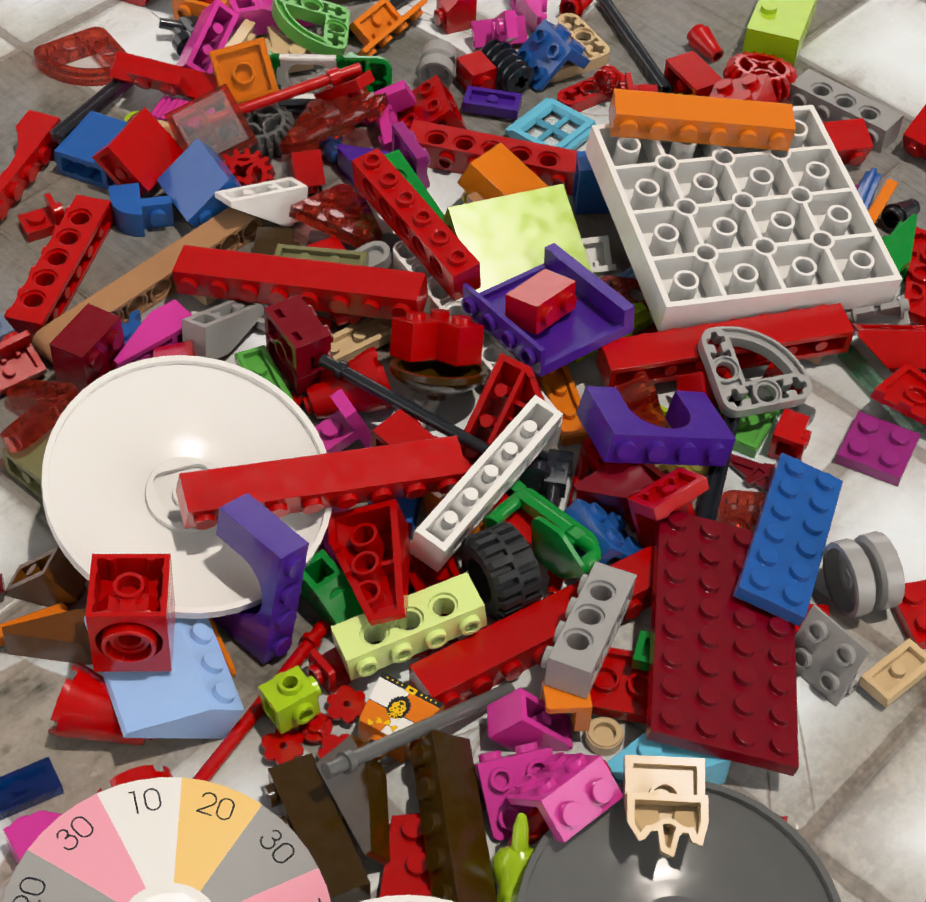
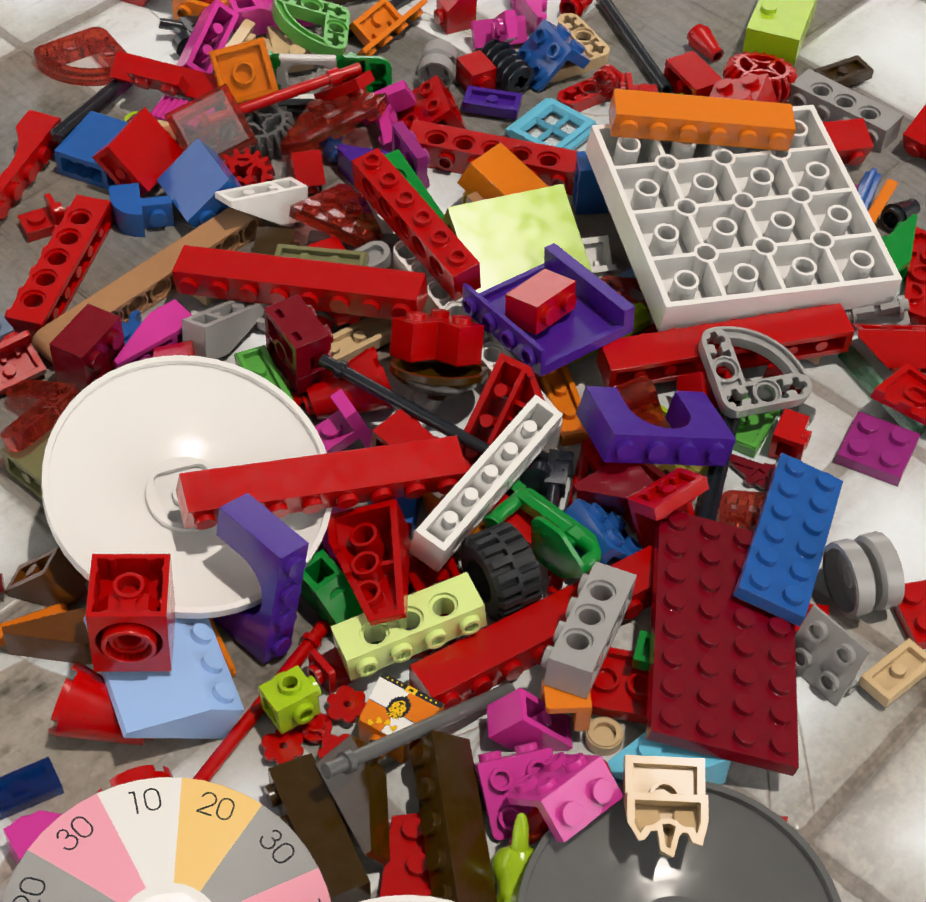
none -> dark brown plate [814,55,874,87]

